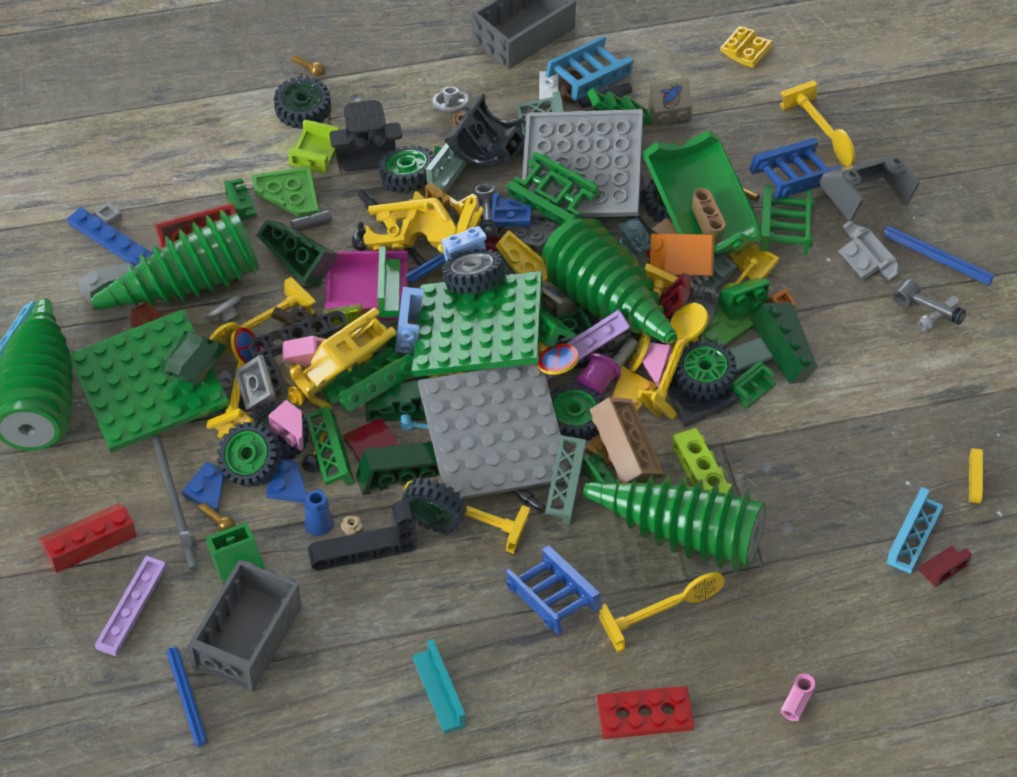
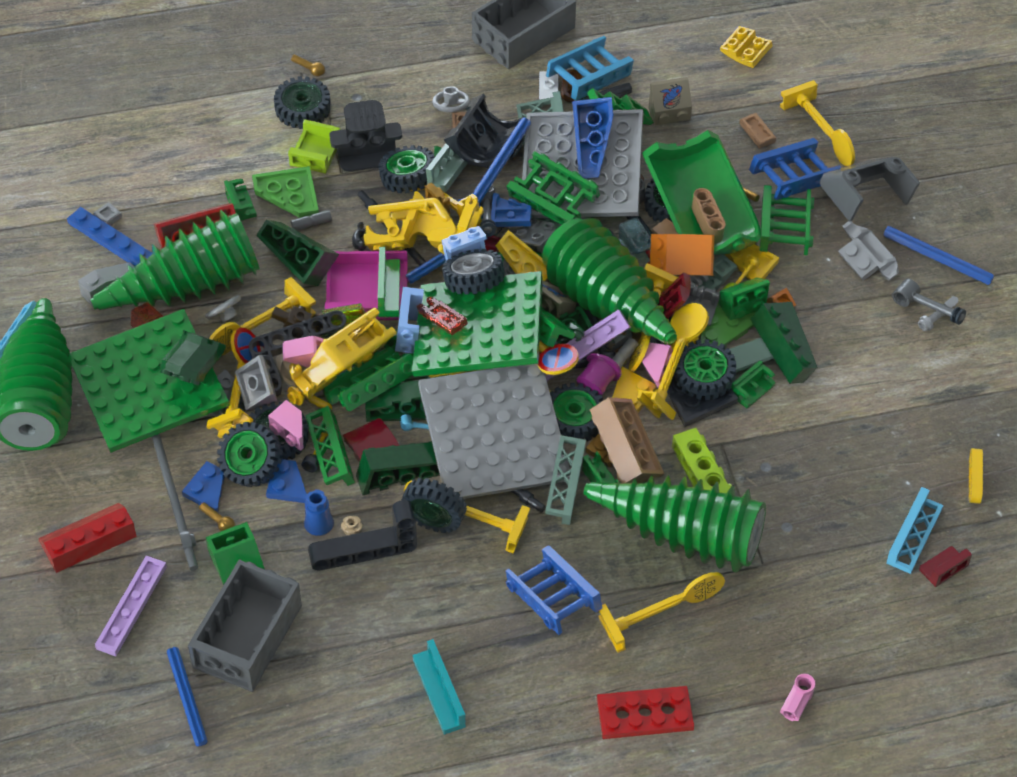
none -> clear red hinge [417,296,468,335]
none -> blue axle [472,117,531,204]
none -> dark green arm [567,322,585,342]
none -> blue wedge [572,97,614,179]
none -> medium nougat plate [739,113,776,149]

